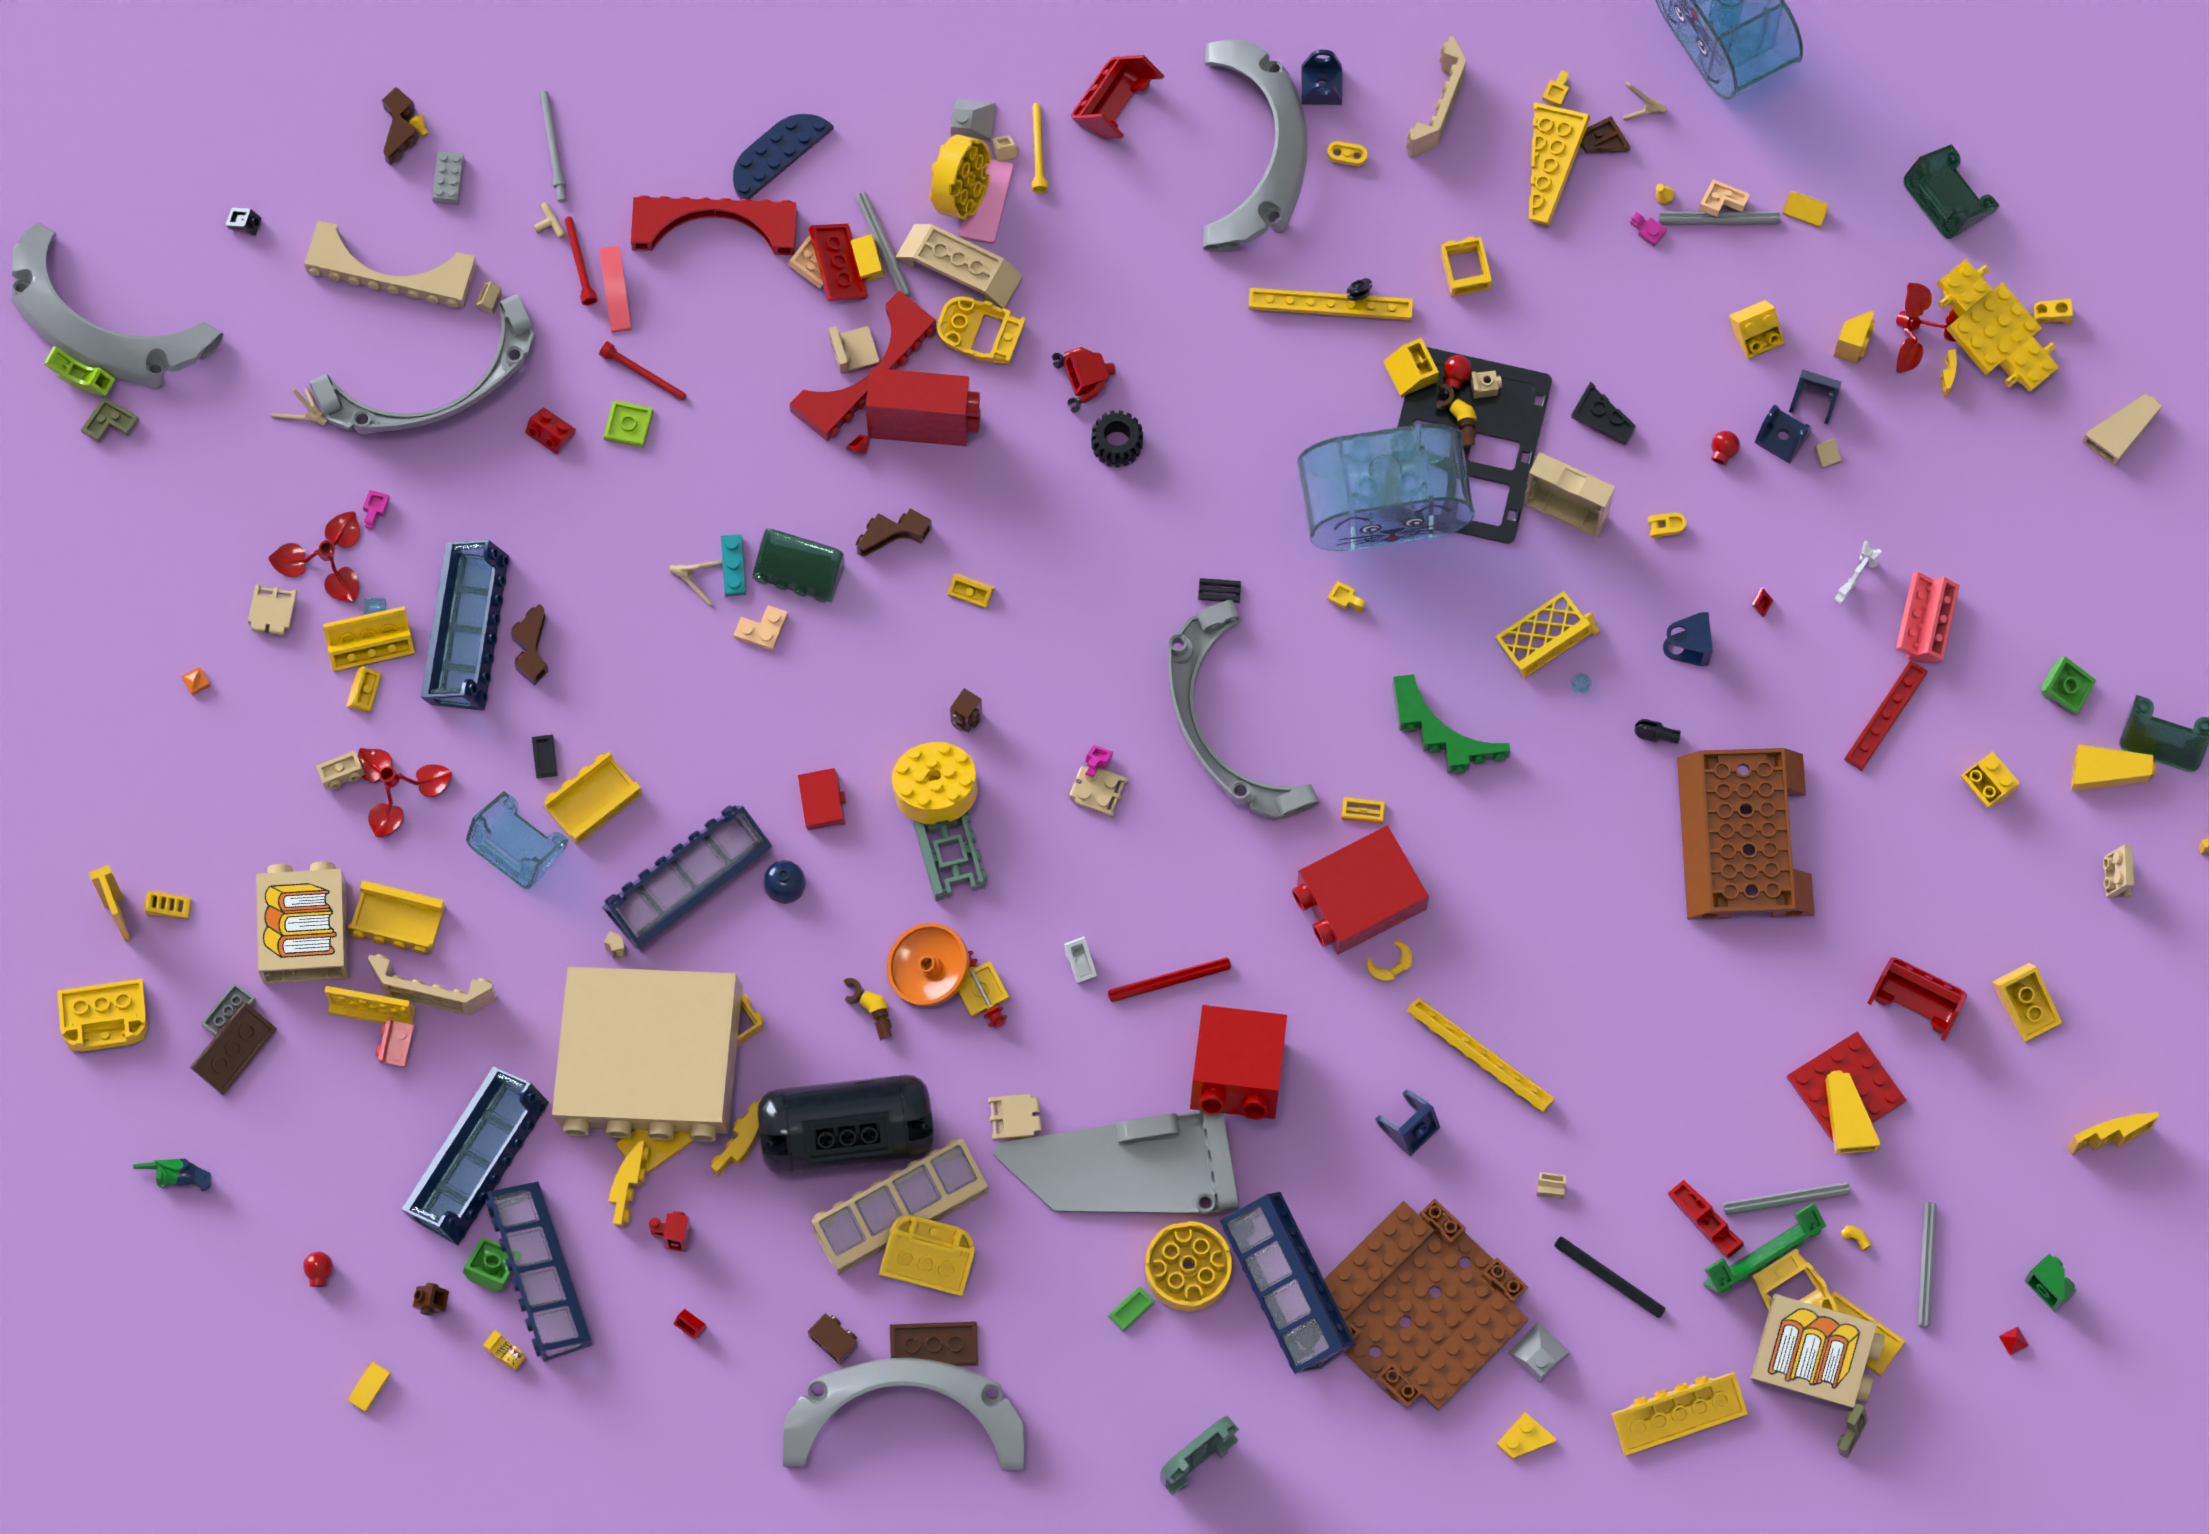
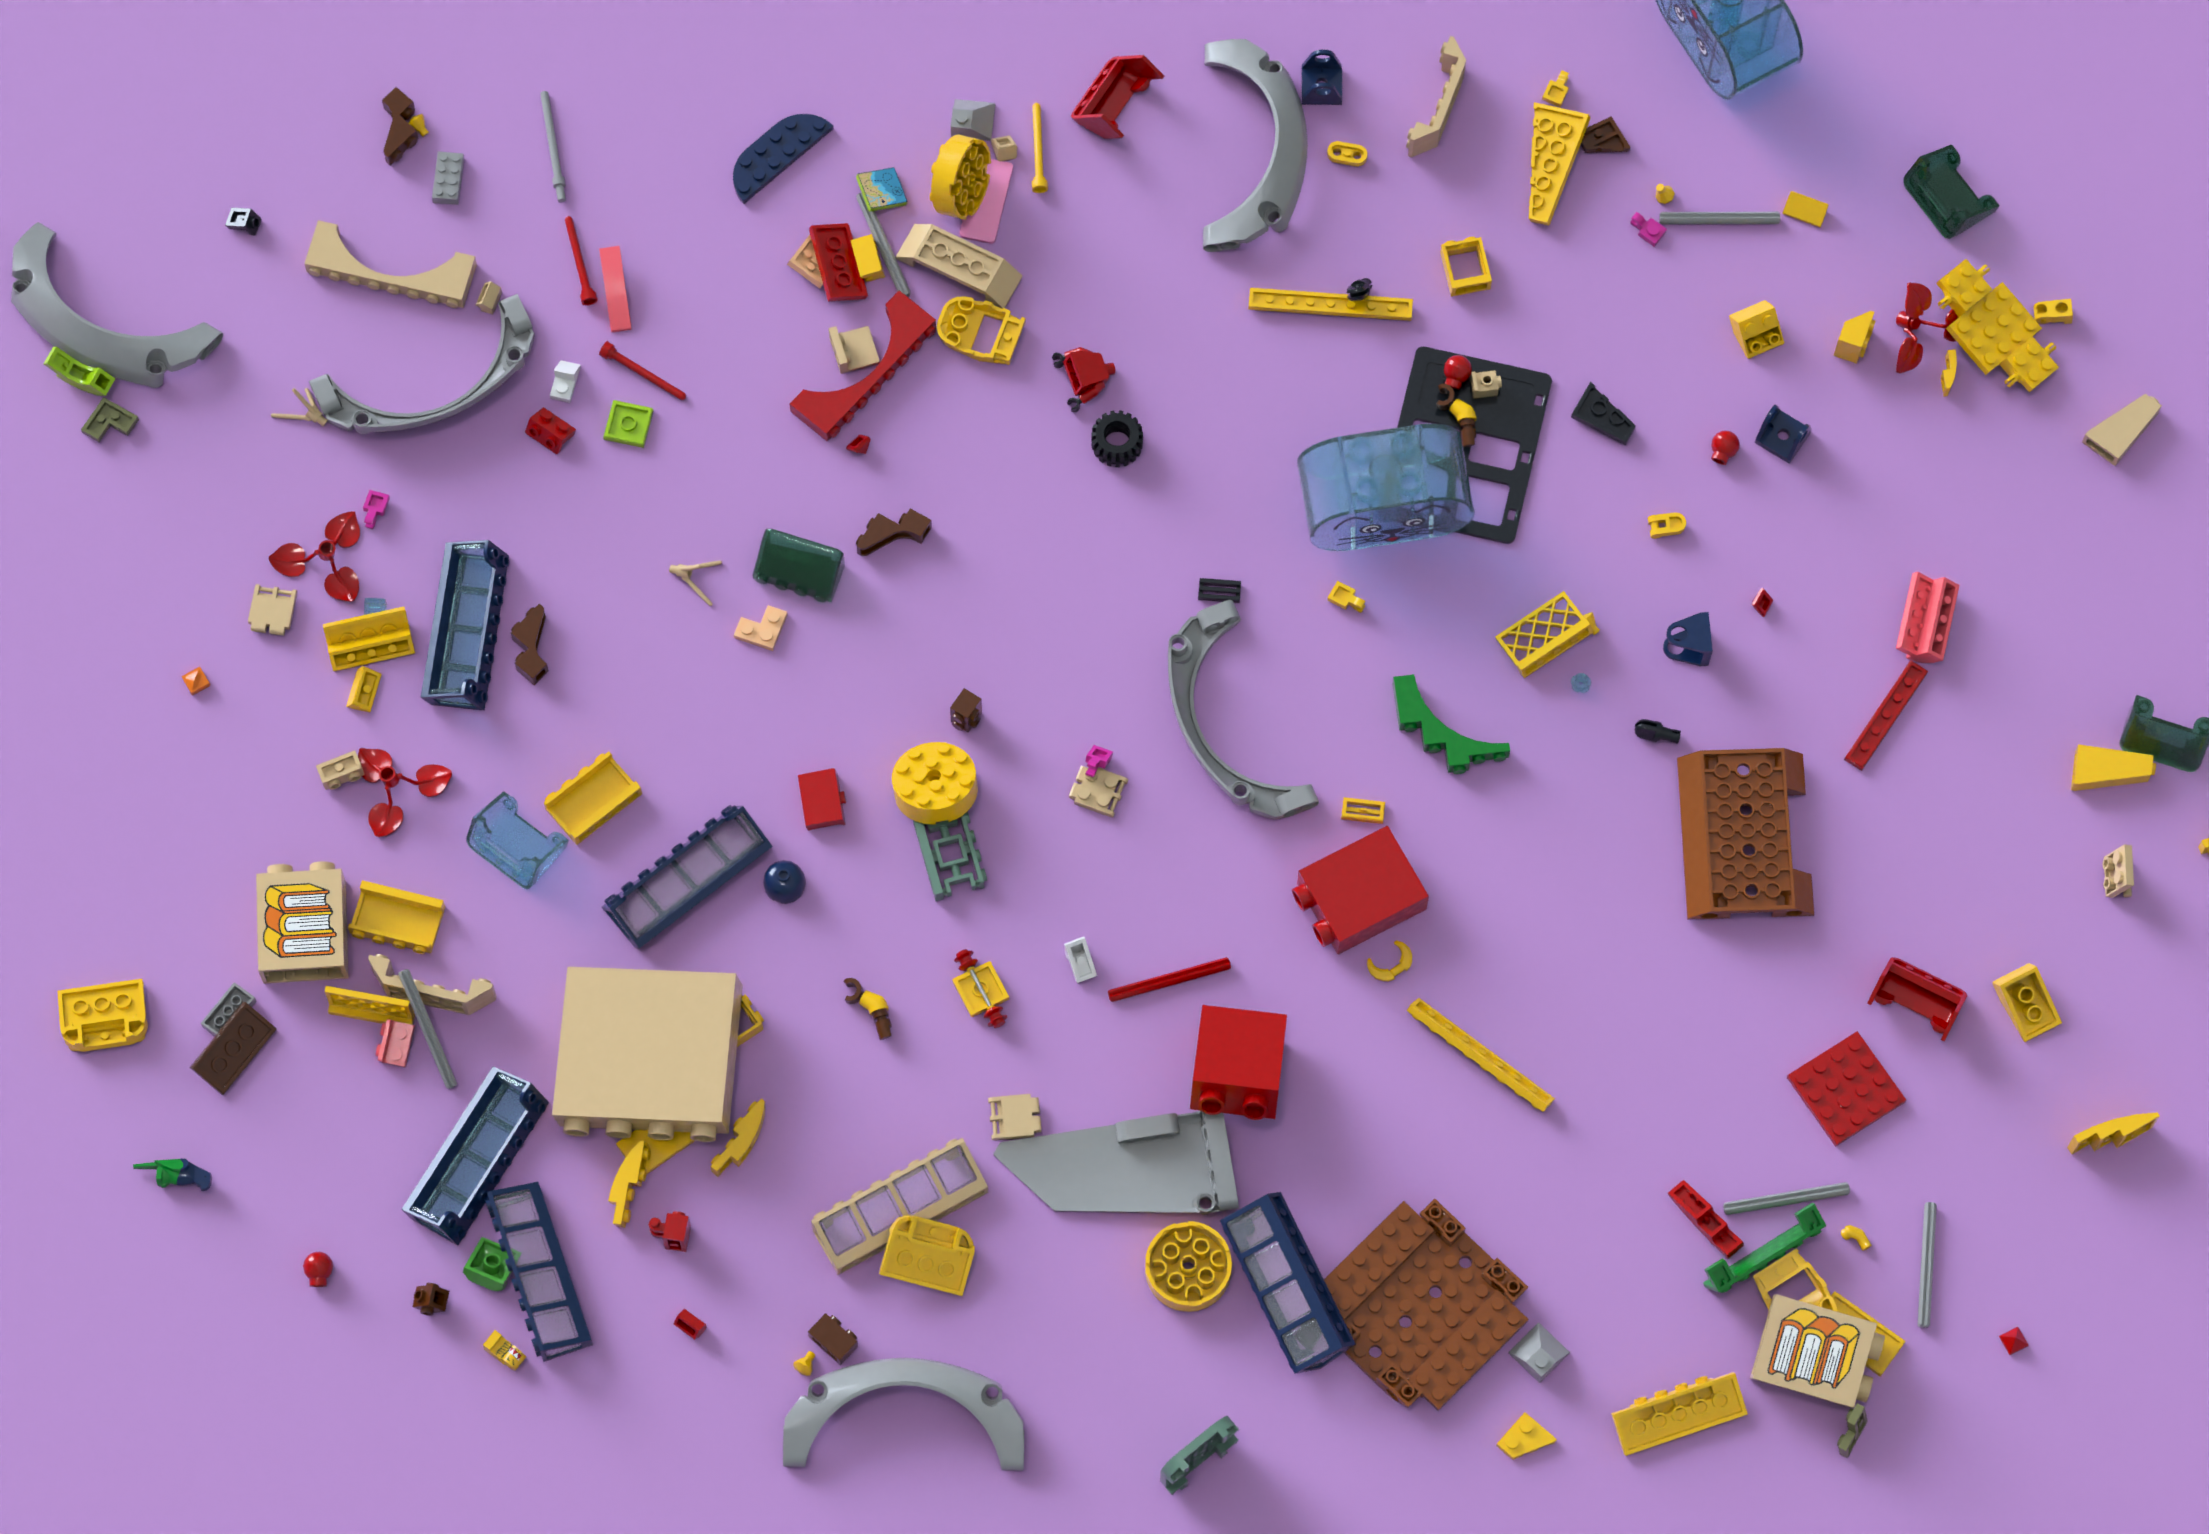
yellow fence [89,865,130,941] -> none
yellow slope [144,891,191,919] -> none
yellow slope [347,1362,391,1412] -> none
black tile [532,734,557,778] -> none
tan piece [533,202,565,238] -> none
tan piece [604,931,626,959] -> none
red arch [631,195,797,255] -> none
teal plate [721,534,746,597] -> none
black piece [758,1075,934,1175] -> none
red brick [866,368,981,447] -> none
orange dish [887,923,969,1007] -> none
reddish brown tile [890,1321,978,1366] -> none
yellow slope [947,573,995,608] -> none
bright green tile [1108,1286,1155,1332] -> none
dark blue hose [1375,1089,1441,1156] -> none
yellow slope [1383,338,1439,397] -> none
tan tile [1523,452,1615,538] -> none
tan piece [1537,1172,1566,1199] -> none
black axle [1554,1236,1666,1318] -> none
tan plant [1623,81,1667,120] -> none
light nougat plate [1699,179,1750,217] -> none
dark blue hose [1789,369,1842,425] -> none
tan slope [1814,439,1841,468] -> none
yellow slope [1825,1071,1880,1154] -> none
white piece [1834,541,1882,604] -> none
yellow slope [1960,751,2020,808] -> none
green slope [2025,1253,2076,1312] -> none
bright green slope [2041,656,2097,715] -> none
none -> light grey axle [398,969,457,1089]
none -> white slope [550,360,581,403]
none -> yellow rock [793,1351,815,1376]
none -> tile [856,167,908,212]

